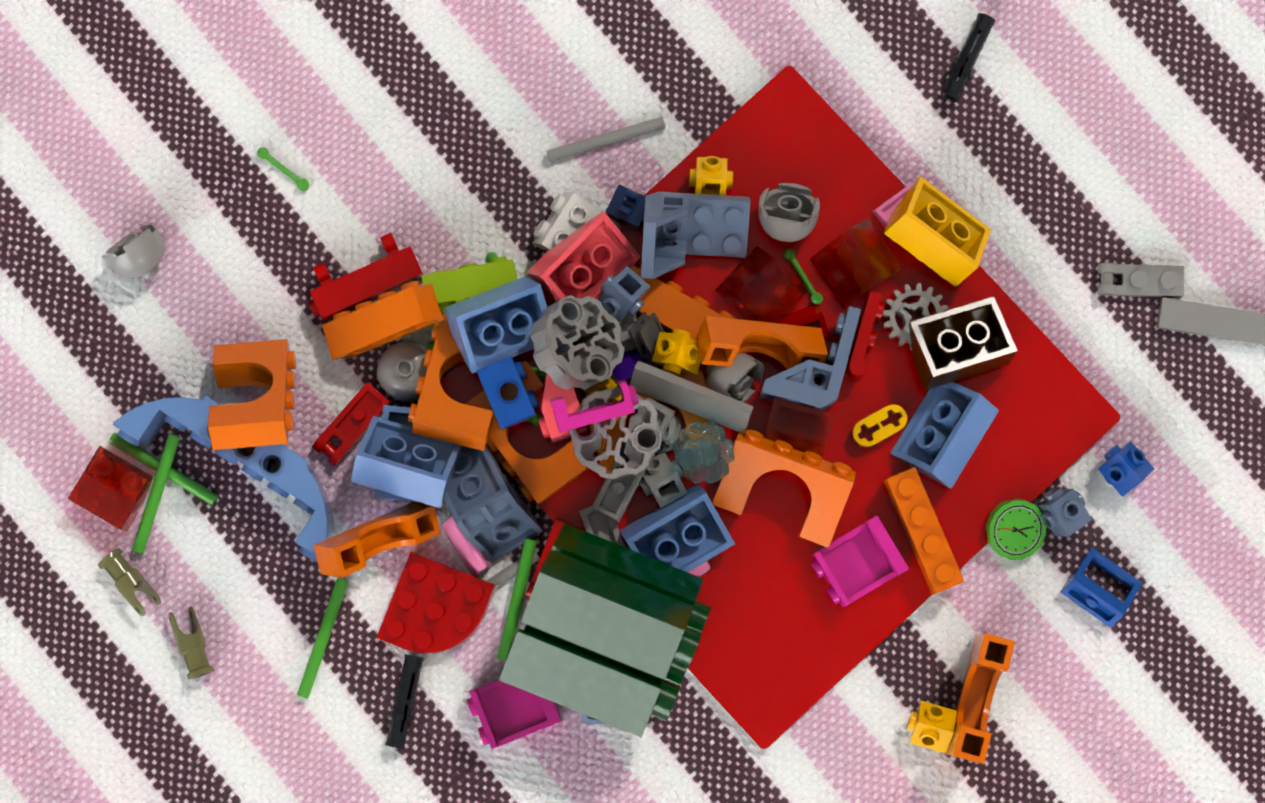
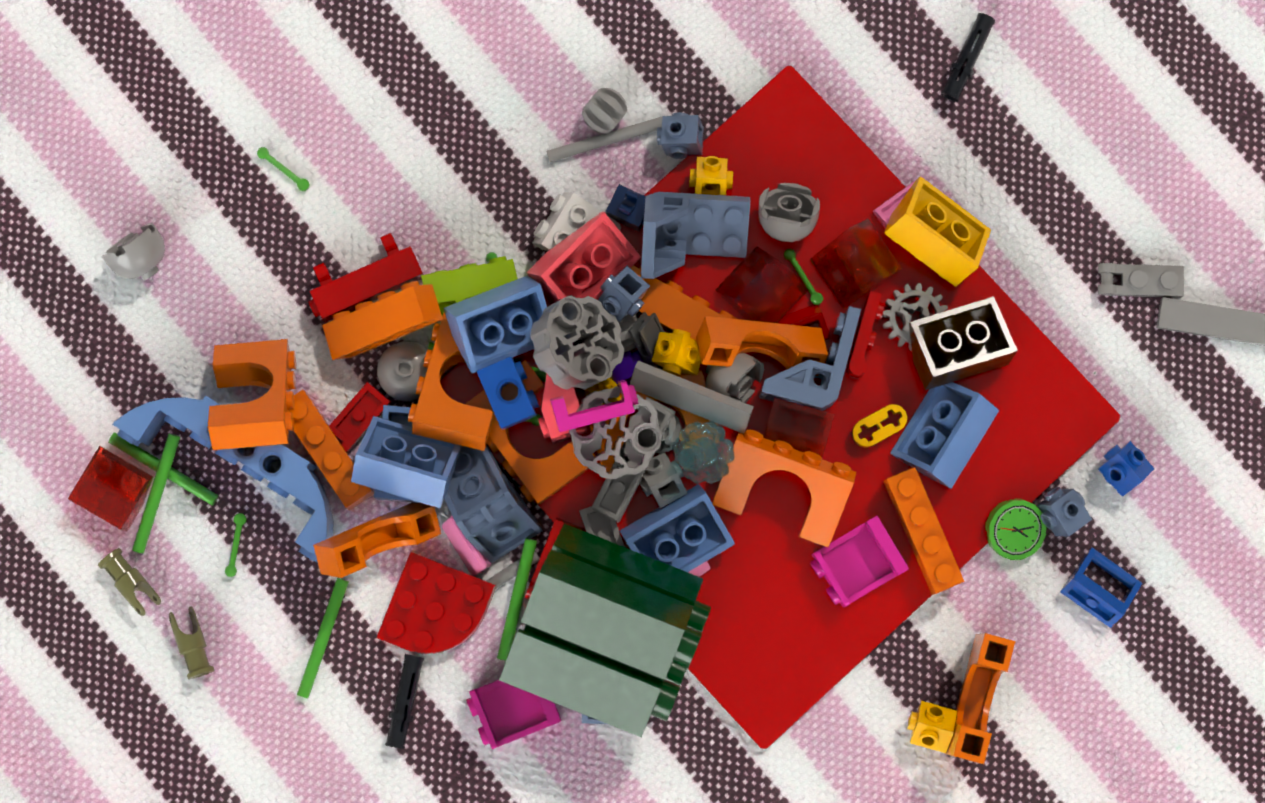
none -> bright green hinge [225,513,247,577]
none -> orange arch [290,389,374,510]
none -> light grey piece [582,88,627,134]
none -> sand blue brick [657,112,704,159]

